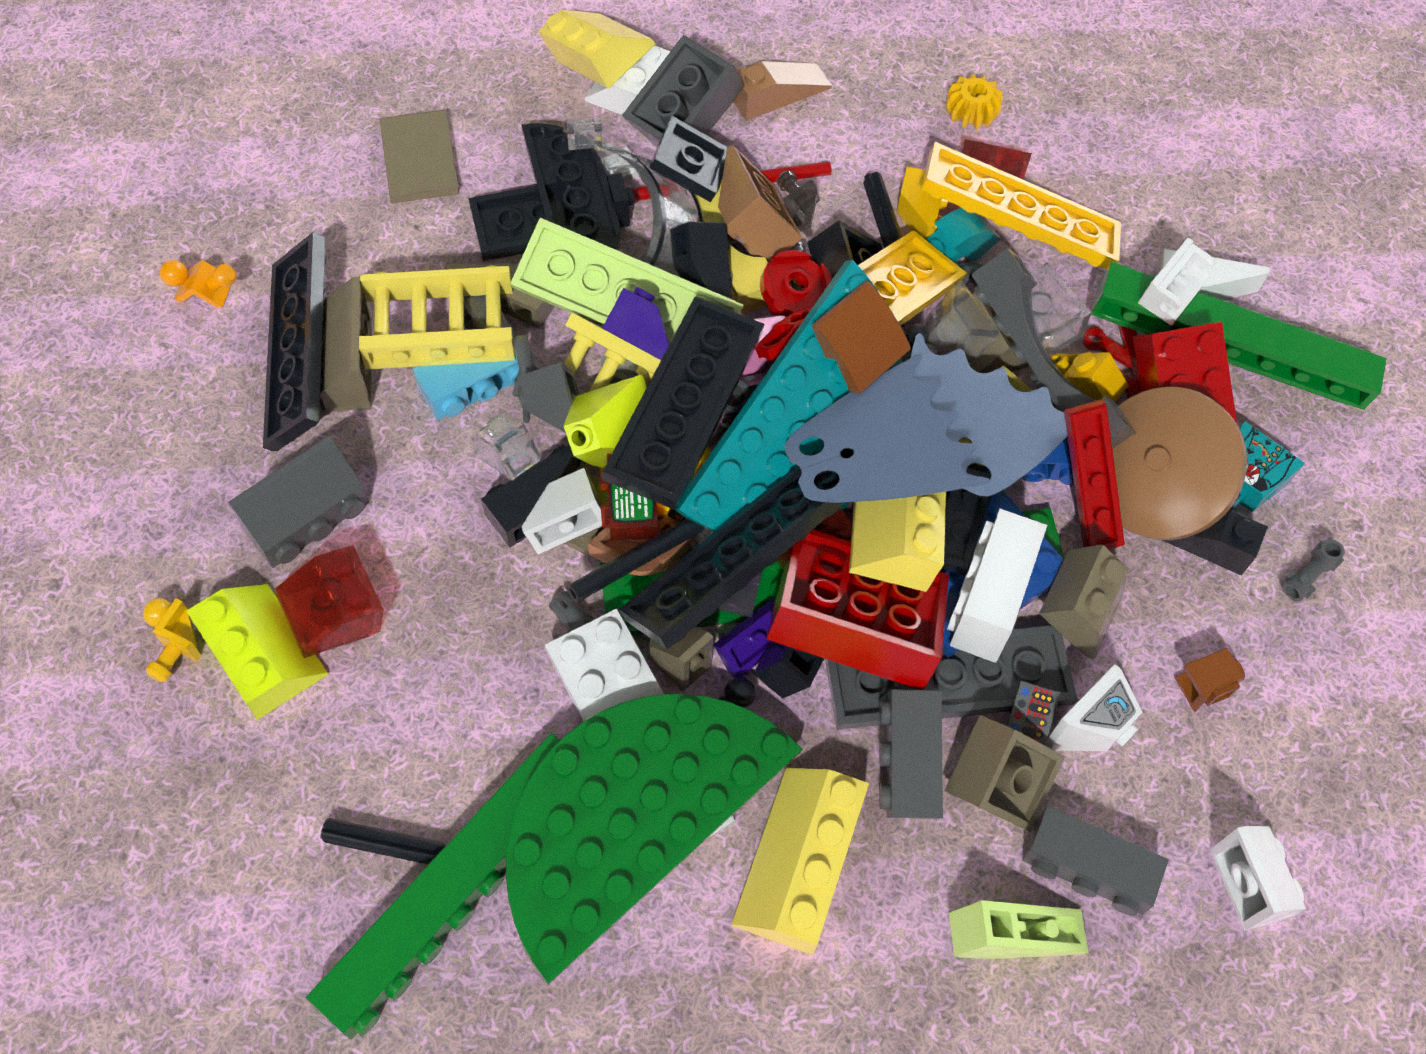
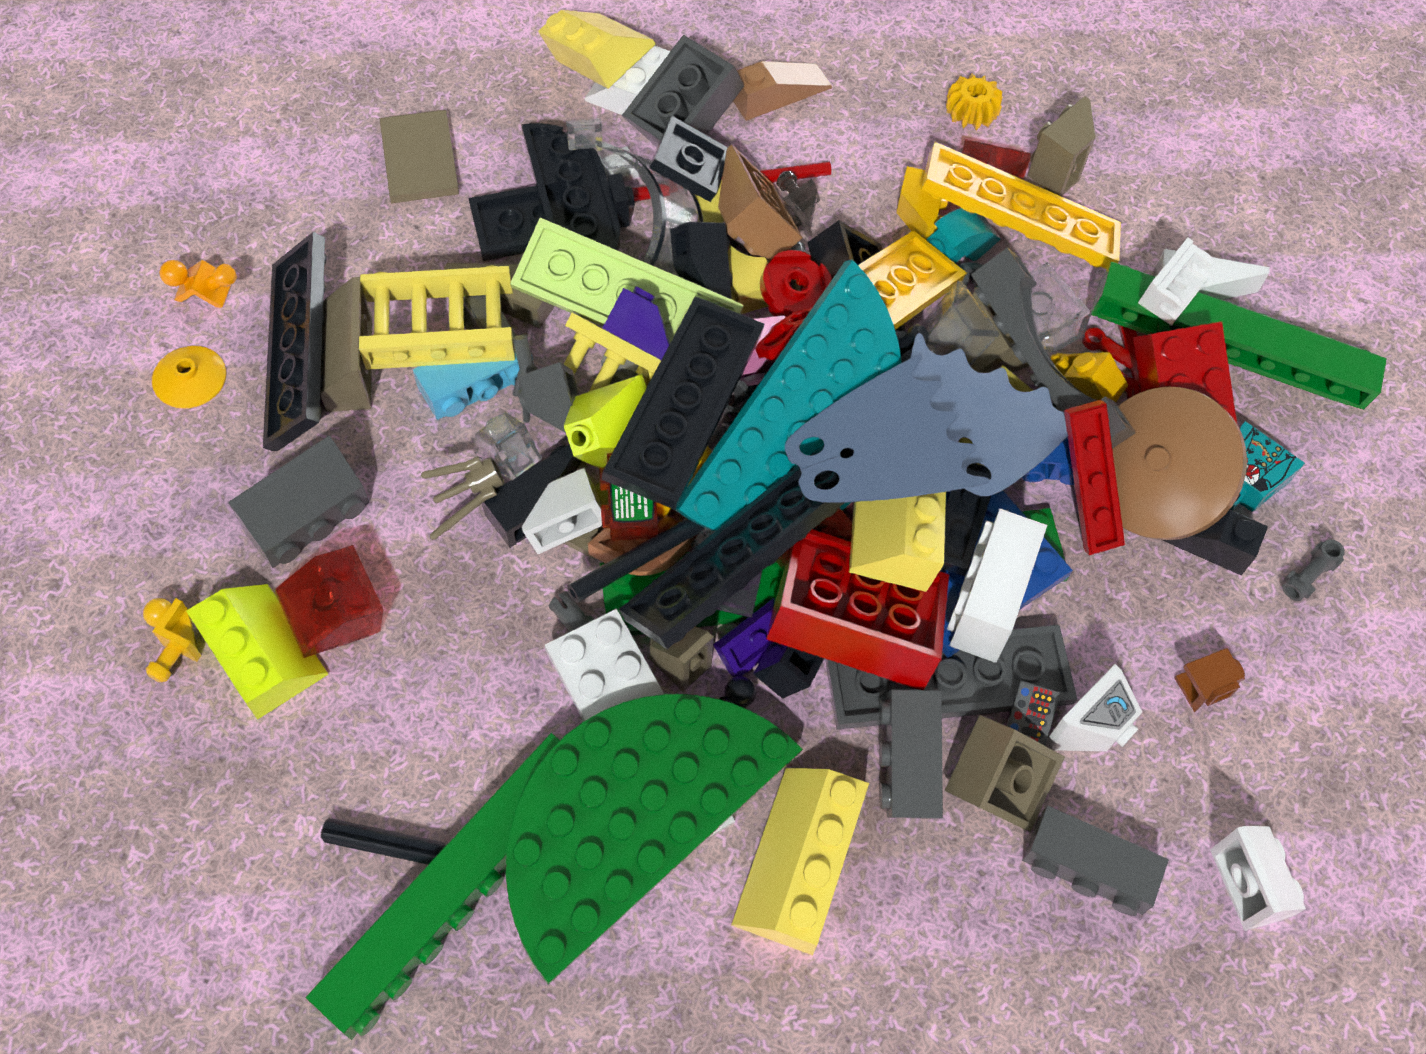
dark orange slope [811,281,911,394] -> none
black axle [863,171,902,248] -> none
yellowish green slope [948,900,1089,959] -> none
dark tan slope [1039,545,1128,659] -> none
none -> yellow dish [152,346,226,408]
none -> dark tan plant [421,456,505,540]
none -> dark tan slope [1028,96,1096,196]

